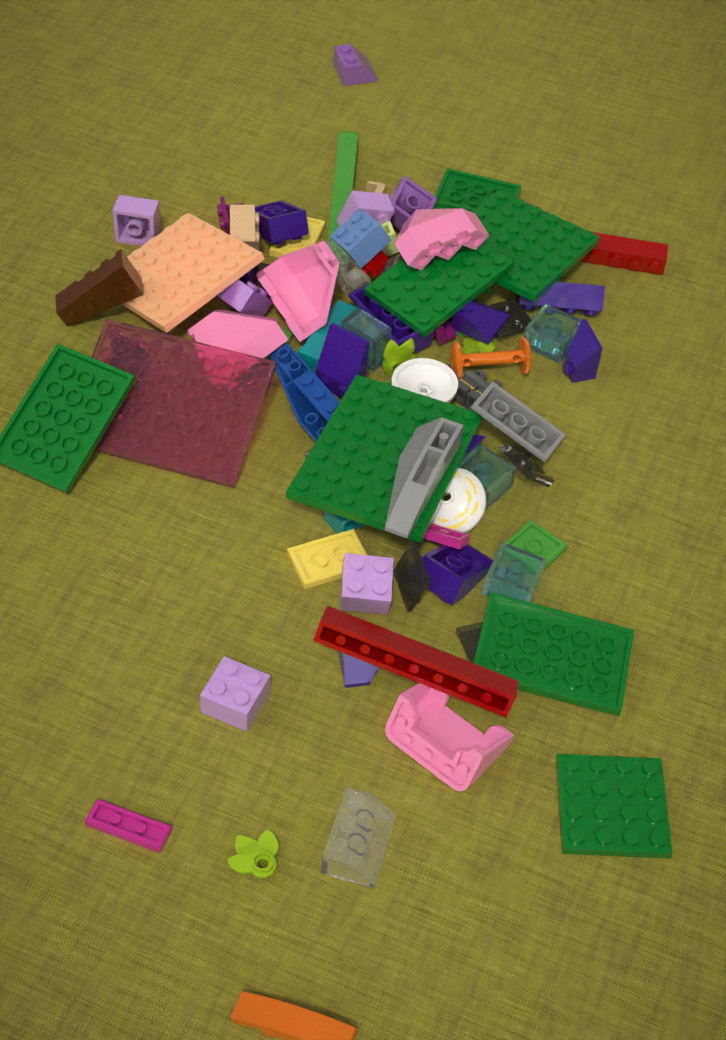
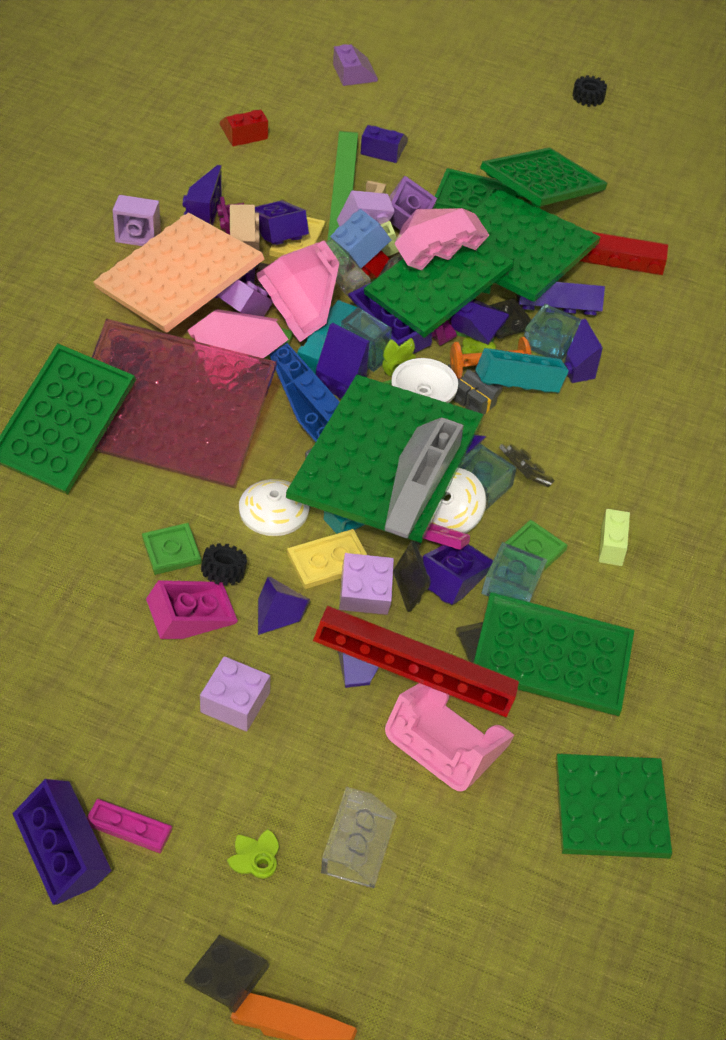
reddish brown wedge [55,249,143,326] -> none
light grey slope [471,382,566,463] -> none
none -> dark purple slope [12,779,112,905]
none -> bright green tile [142,523,201,575]
none -> dark pink slope [146,580,238,639]
none -> dark purple slope [182,165,222,226]
none -> clear smoke piece [184,935,269,1013]
none -> black tyre [201,543,247,586]
none -> red slope [220,110,268,147]
none -> white dish [239,479,309,536]
none -> dark purple slope [258,576,310,635]
none -> dark purple slope [361,125,408,163]
none -> teal brick [475,348,569,393]
none -> green plate [480,147,608,207]
none -> black tyre [572,75,607,107]
none -> yellowish green brick [599,509,630,566]

